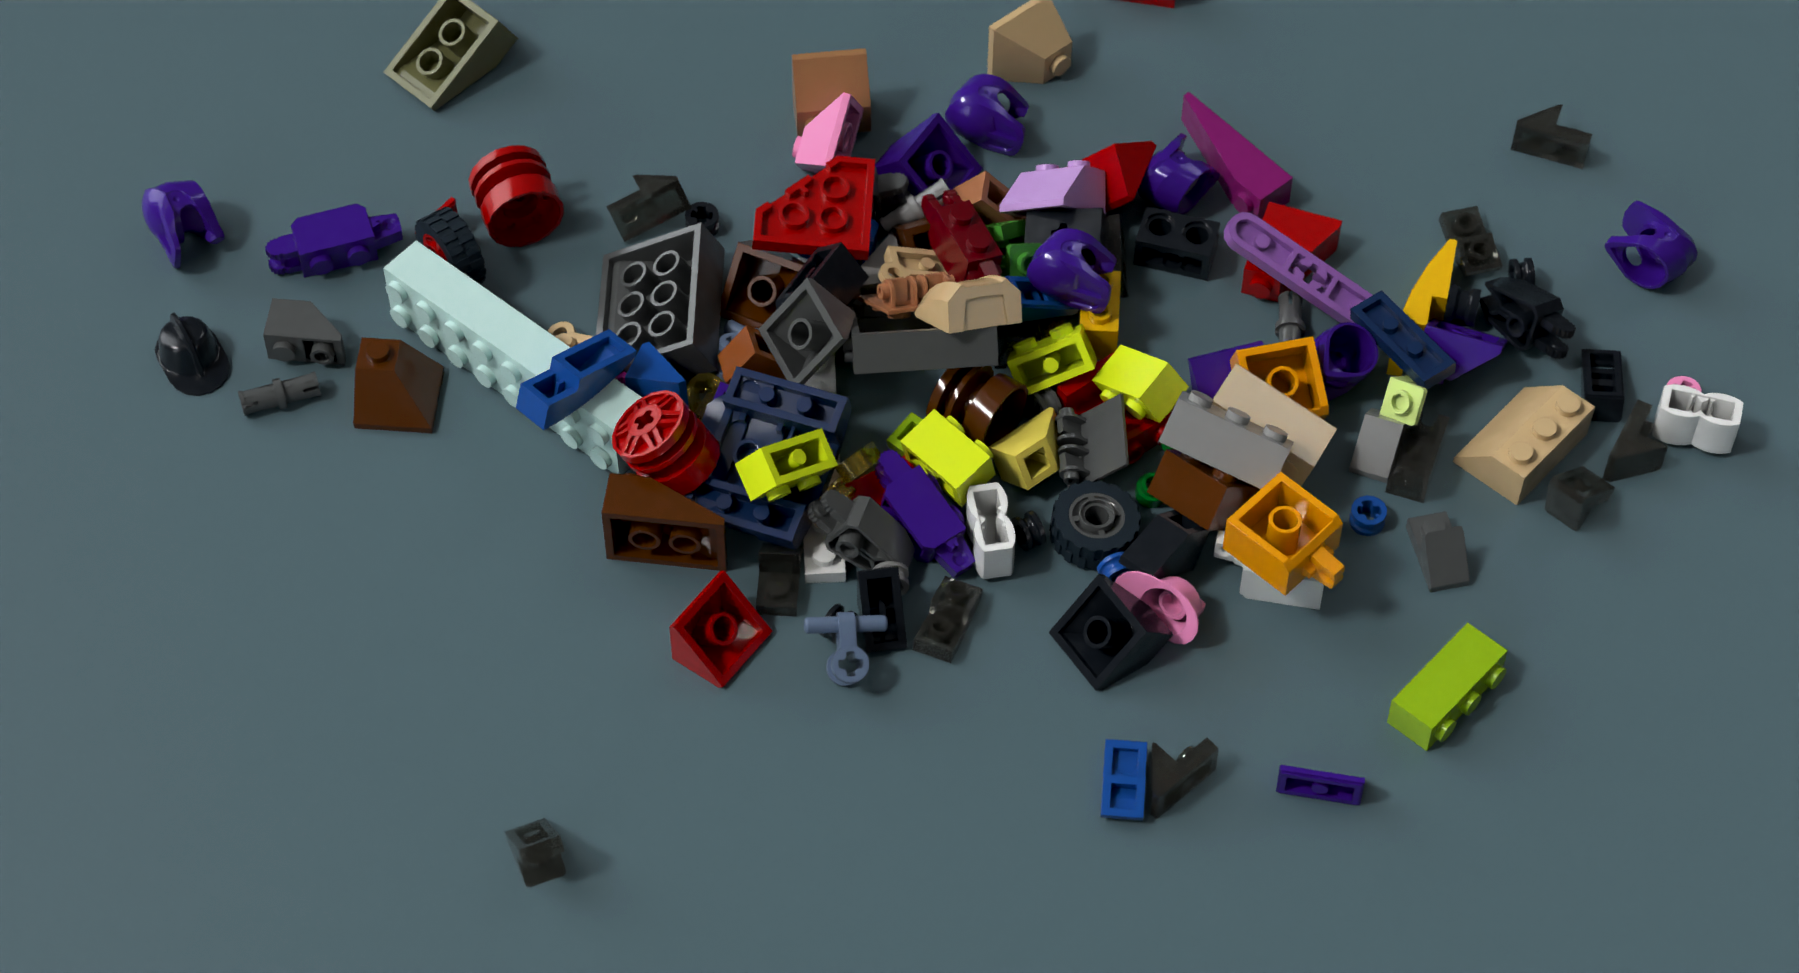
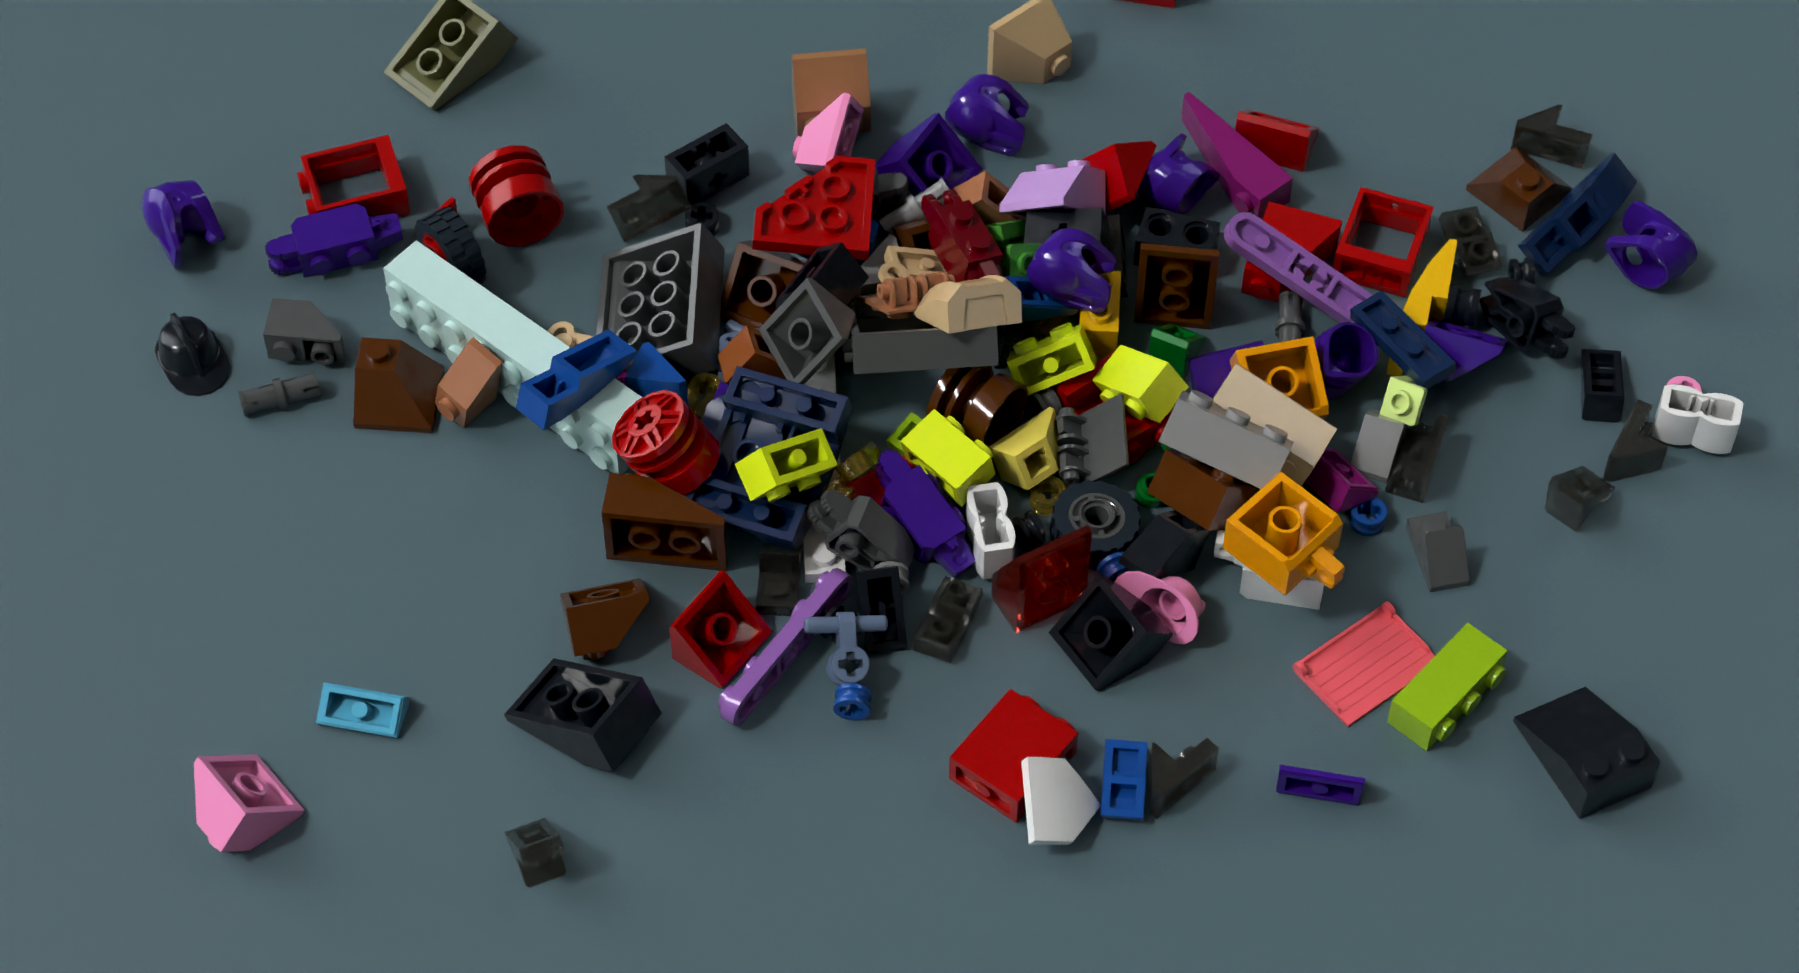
tan slope [1453,385,1595,505] -> none
none -> bright pink slope [194,754,305,852]
none -> red window [297,135,411,217]
none -> medium azure slope [316,682,410,738]
none -> nougat slope [435,337,503,428]
none -> black slope [504,658,662,771]
none -> reddish brown slope [560,578,649,660]
none -> black brick [664,123,750,208]
none -> medium lavender piece [718,568,853,726]
none -> blue bush [833,683,872,720]
none -> red panel [949,688,1078,824]
none -> clear red slope [991,525,1092,633]
none -> white slope [1021,757,1101,845]
none -> clear yellow bush [1029,476,1066,516]
none -> reddish brown slope [1134,243,1220,330]
none -> green slope [1148,323,1206,380]
none -> red slope [1235,109,1319,173]
none -> coral piece [1292,601,1435,727]
none -> magenta slope [1305,448,1379,512]
none -> red window [1333,187,1434,297]
none -> reddish brown slope [1466,147,1573,232]
none -> black slope [1513,687,1660,819]
none -> dark blue slope [1518,153,1637,275]

